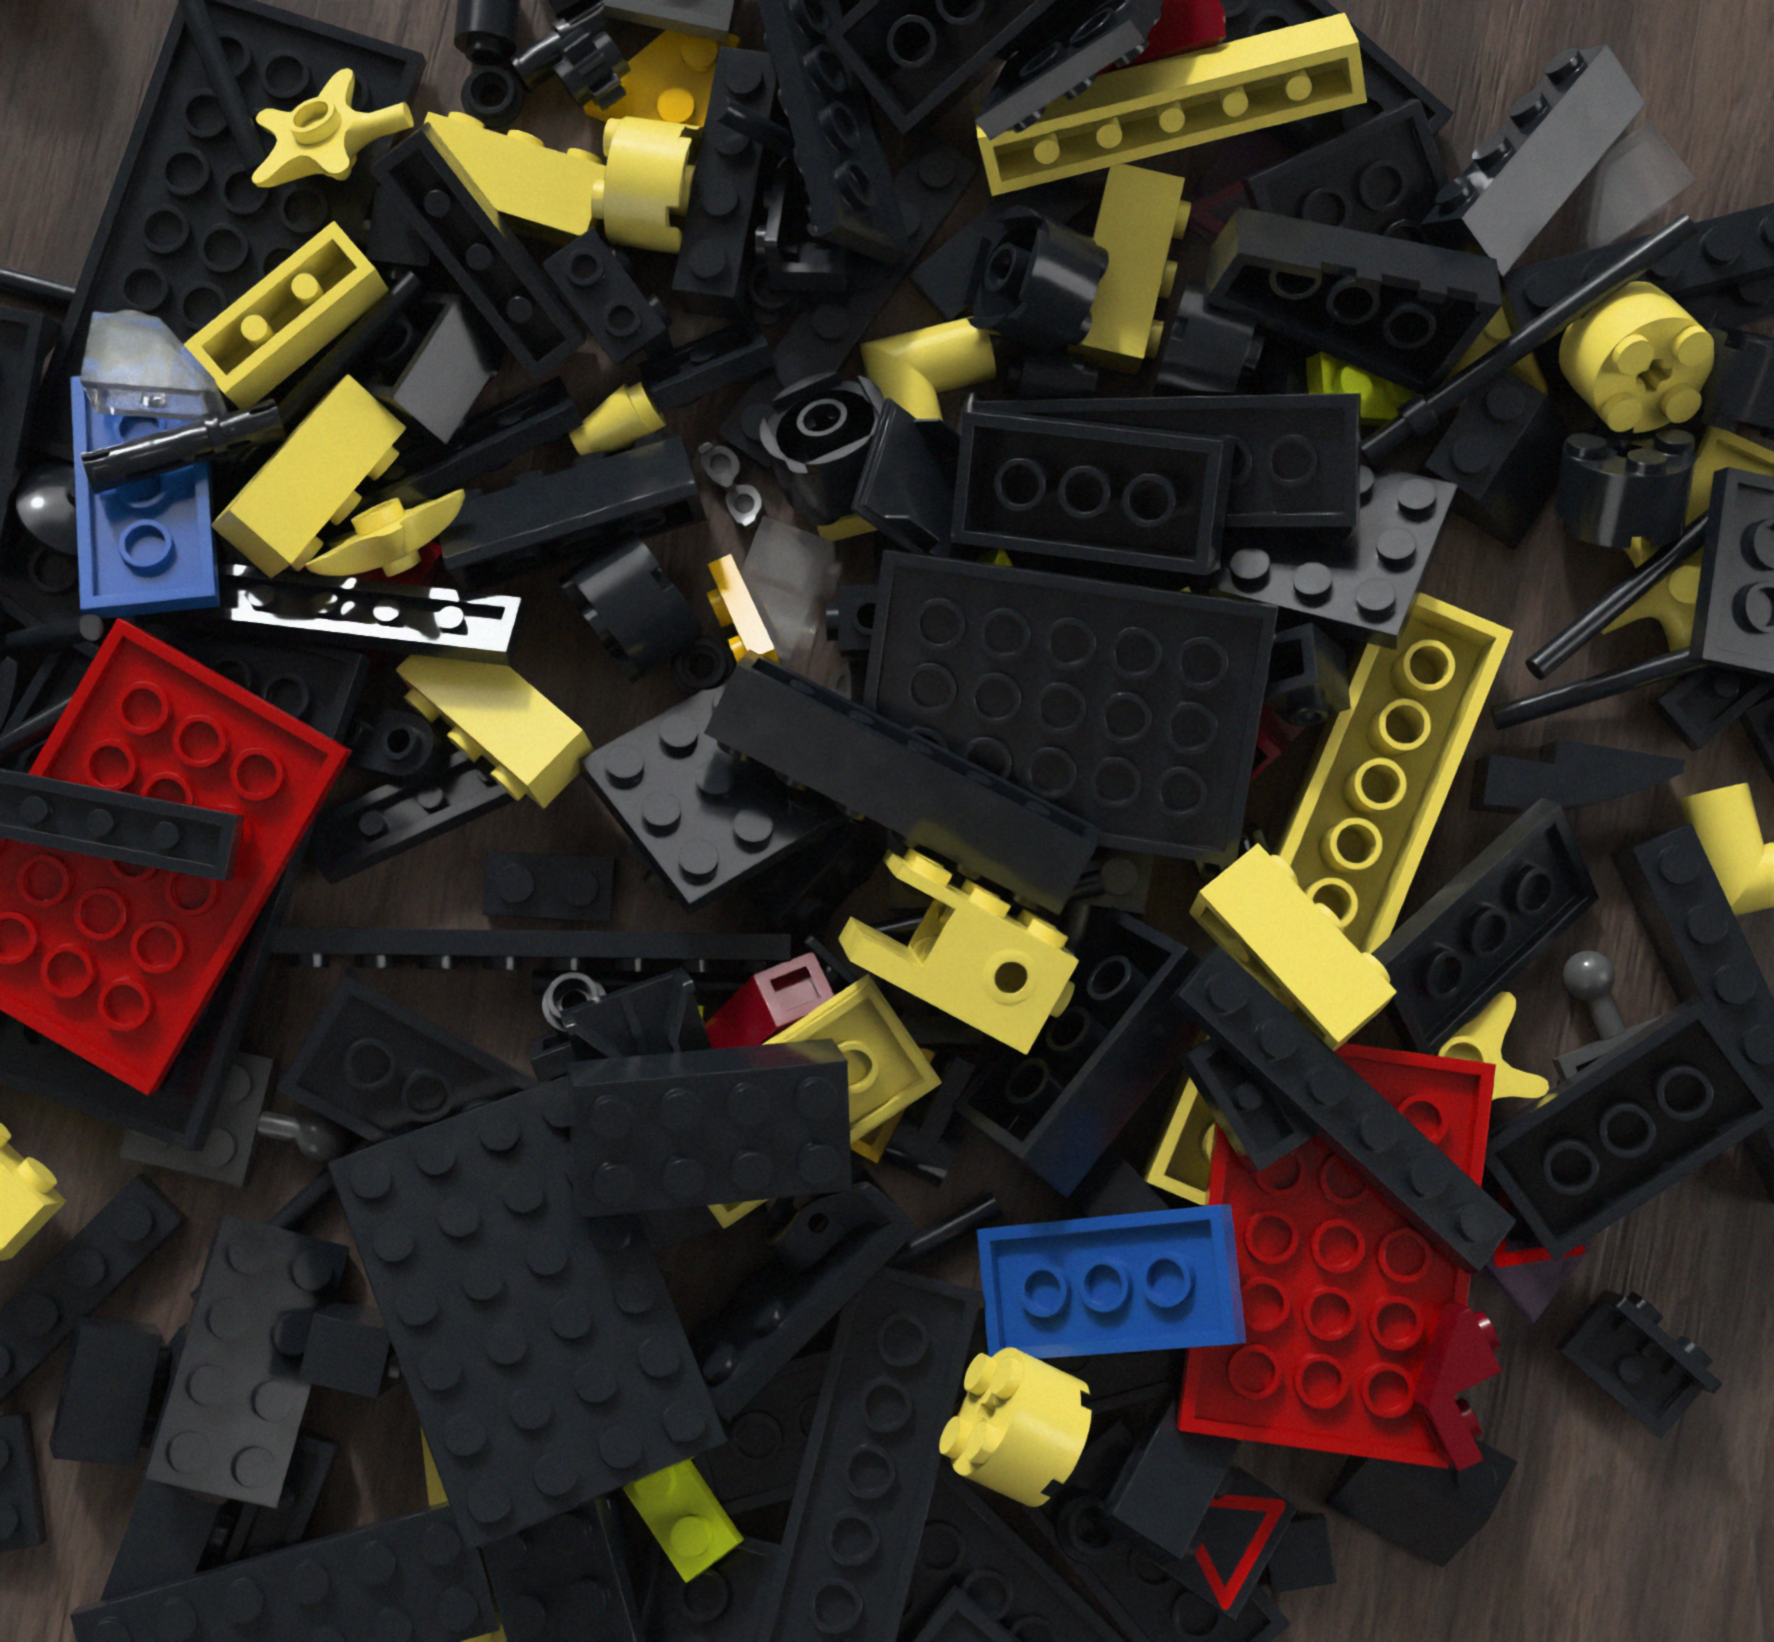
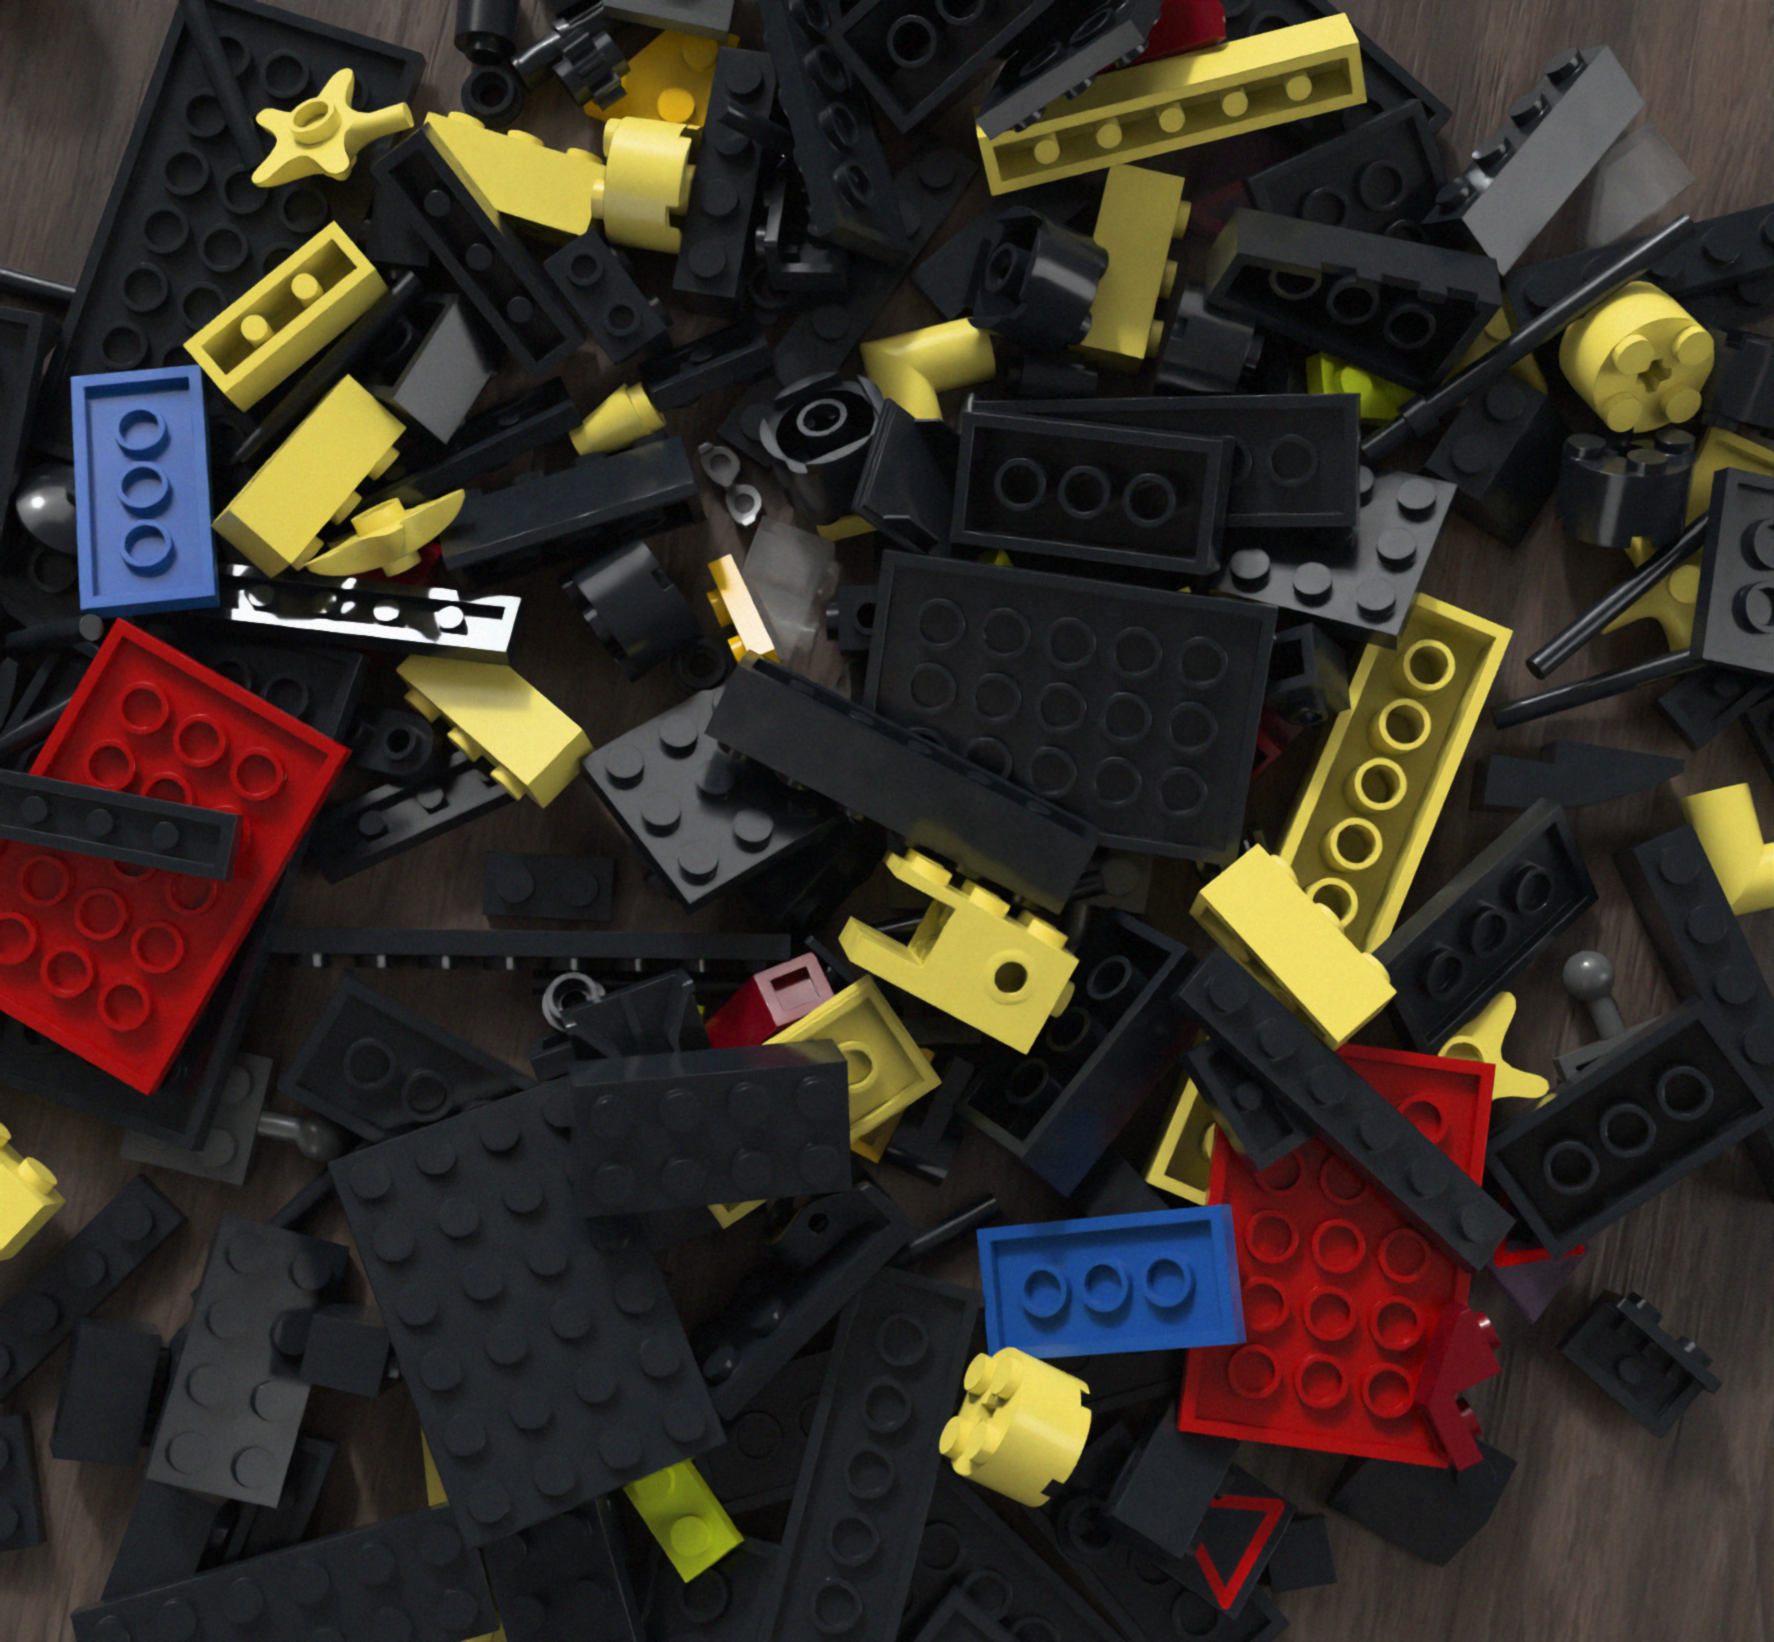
clear slope [80,310,228,421] -> none
black pin [80,398,287,495] -> none

